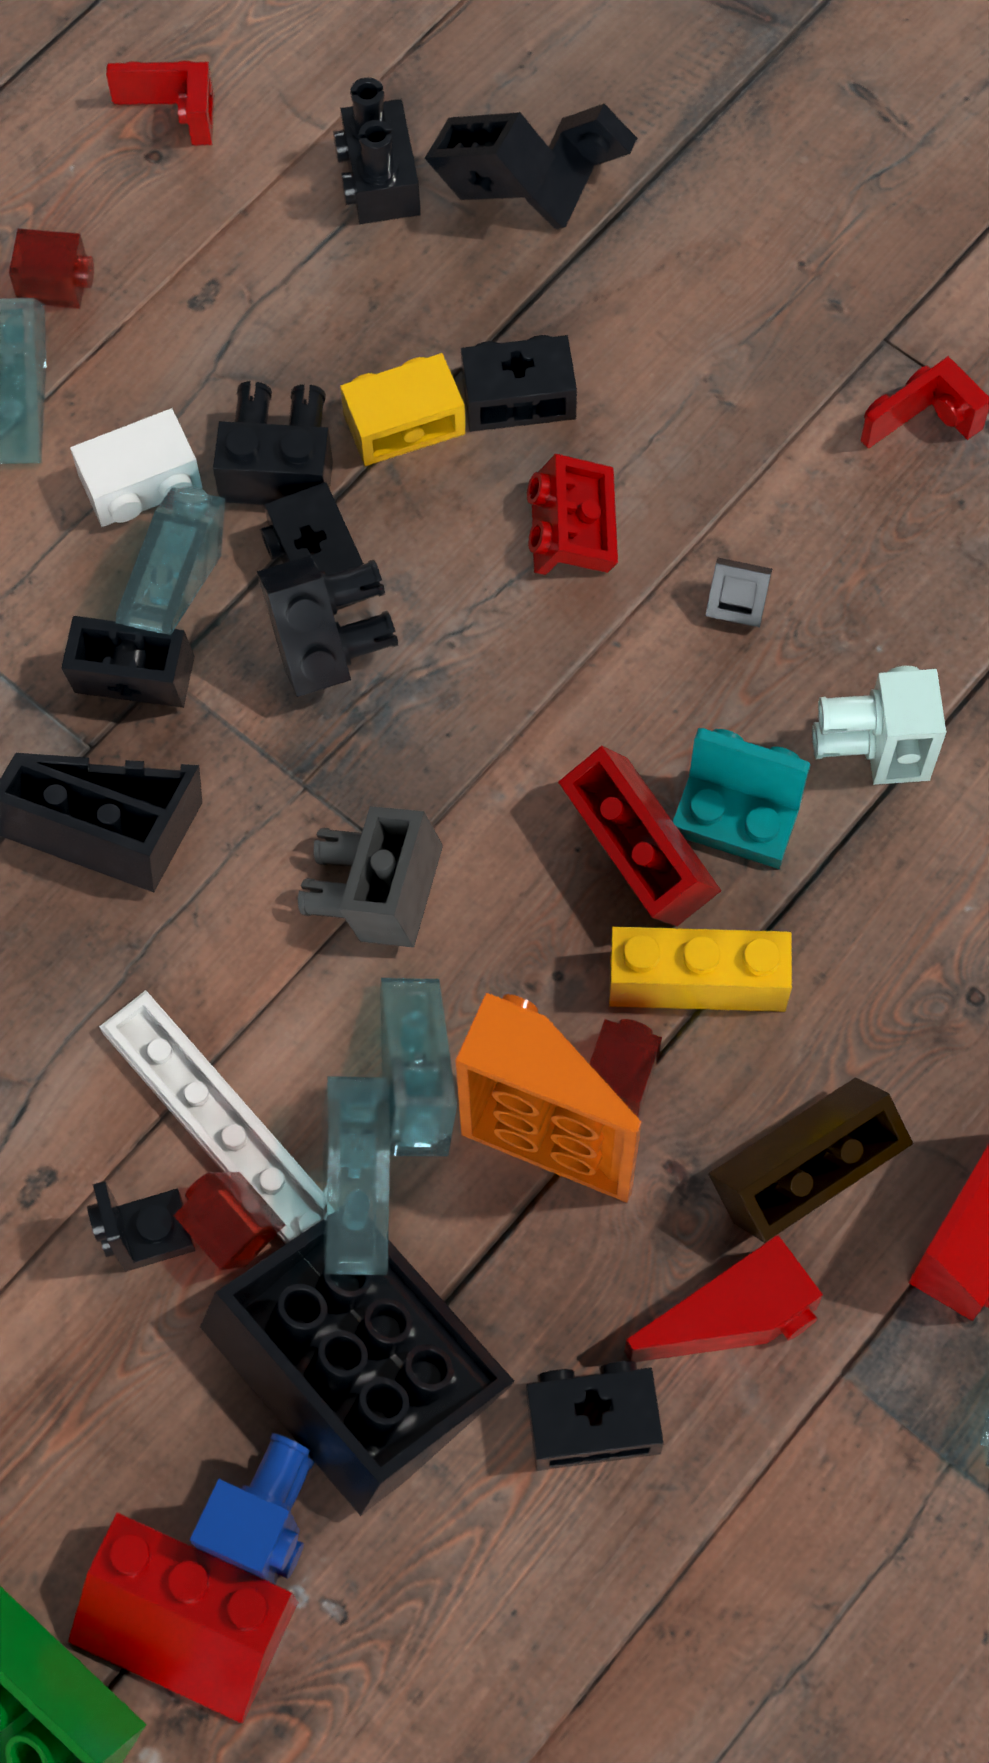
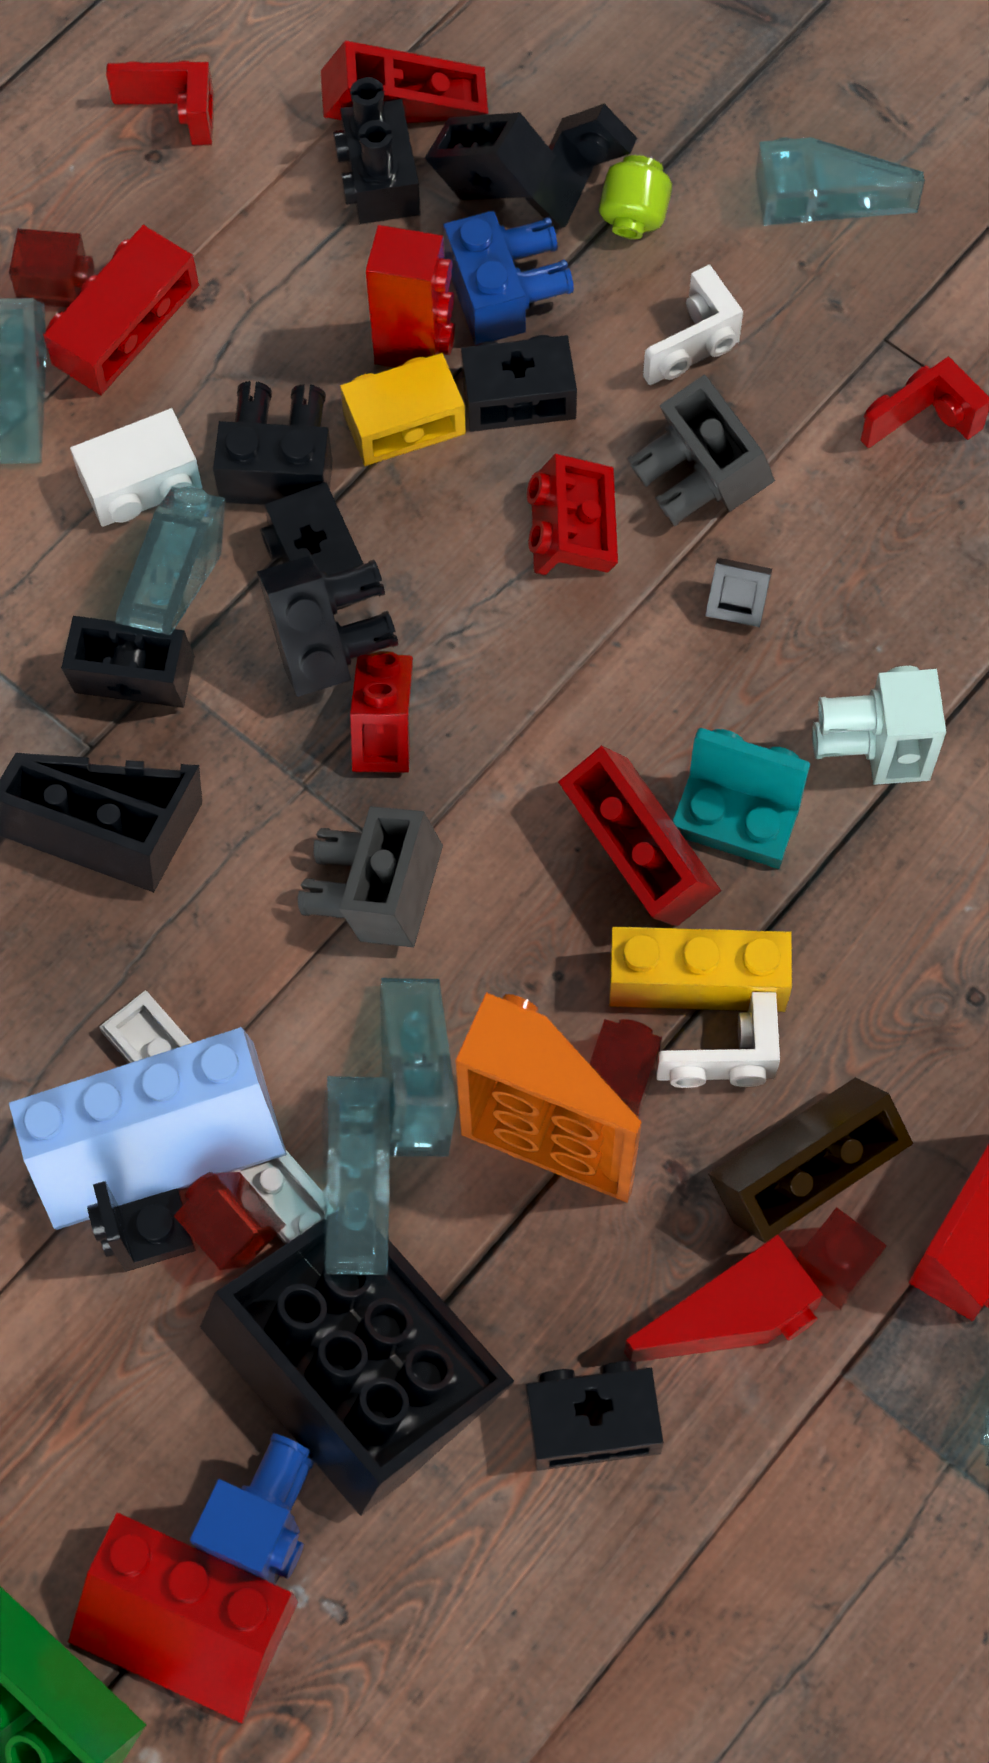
none -> light blue slope [9,1027,287,1230]
none -> red brick [43,225,199,396]
none -> red slope [321,40,488,123]
none -> red bracket [350,651,413,773]
none -> red brick [366,225,455,368]
none -> blue brick [443,210,574,345]
none -> lime head [599,155,672,239]
none -> dark grey brick [627,374,775,527]
none -> white bracket [643,264,743,385]
none -> white bracket [656,992,780,1088]
none -> clear light blue slope [755,137,925,225]
none -> clear red brick [797,1207,887,1310]

